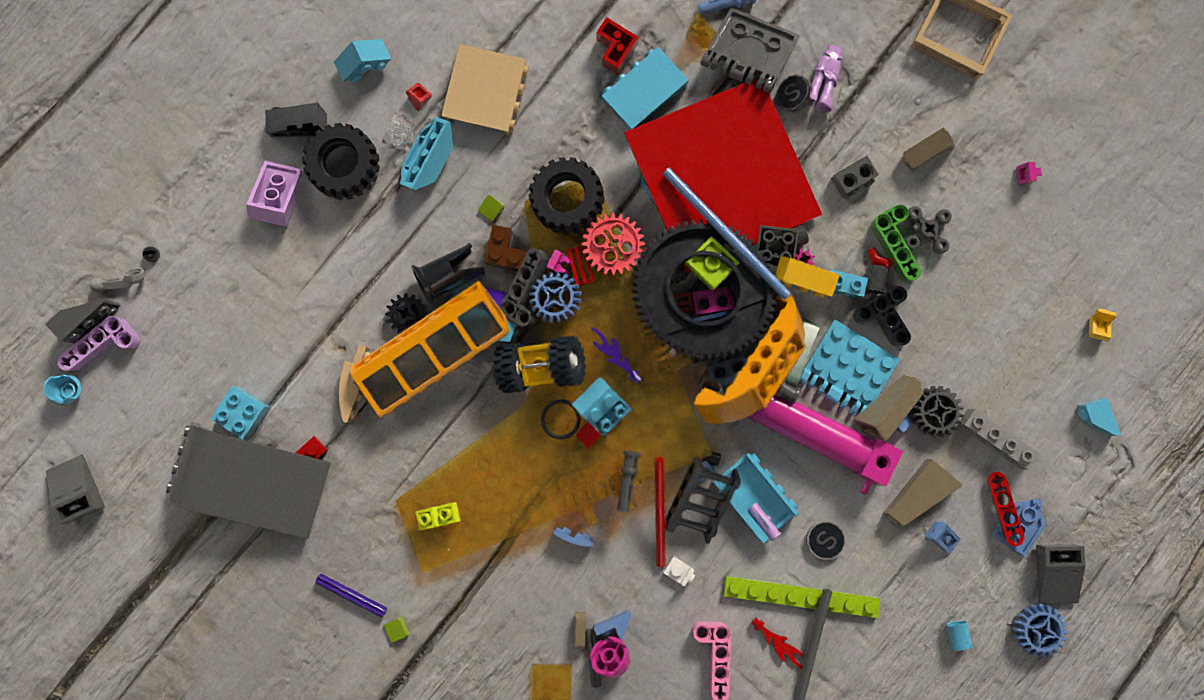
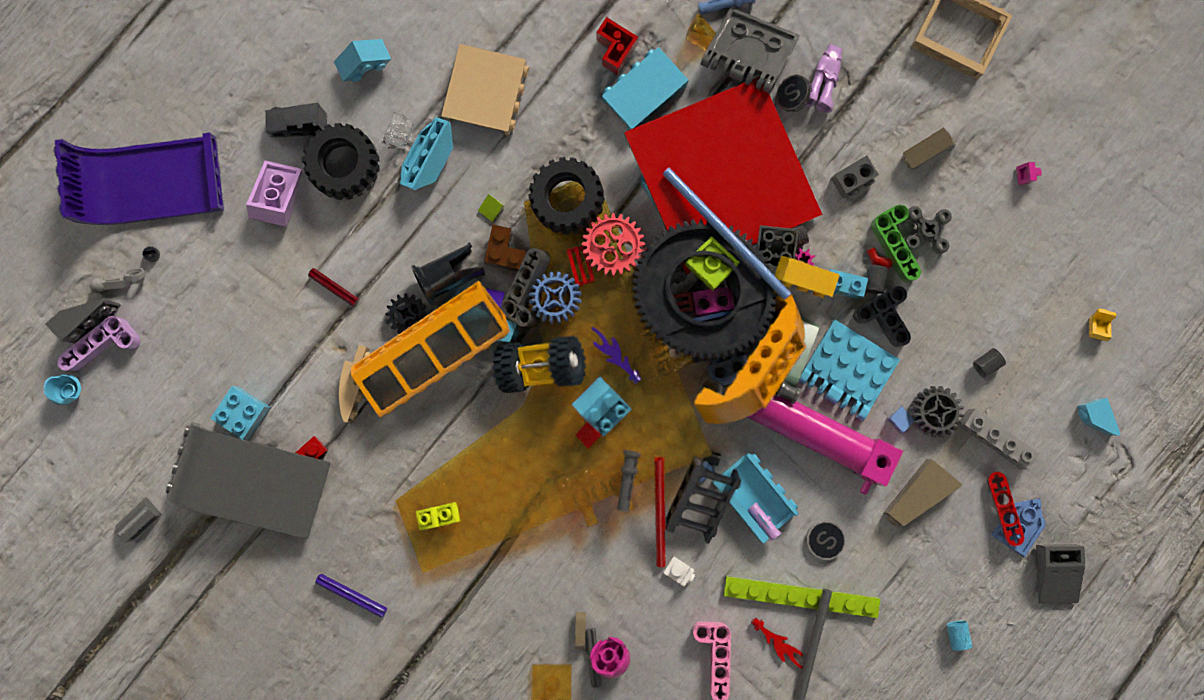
dark grey slope [46,454,105,525] -> none
lime slope [384,616,410,643] -> none
red slope [406,82,432,111] -> none
black piece [541,399,581,440] -> none
dark pink tile [546,250,572,274] -> none
medium blue slope [553,525,594,547] -> none
medium blue slope [594,609,631,641] -> none
dark tan slope [854,375,924,442] -> none
medium blue slope [925,521,960,554] -> none
medium blue gear [1012,603,1069,658] -> none
none -> dark purple panel [53,132,224,225]
none -> dark grey brick [115,497,162,543]
none -> dark red axle [308,268,359,307]
none -> dark grey piece [973,348,1006,378]

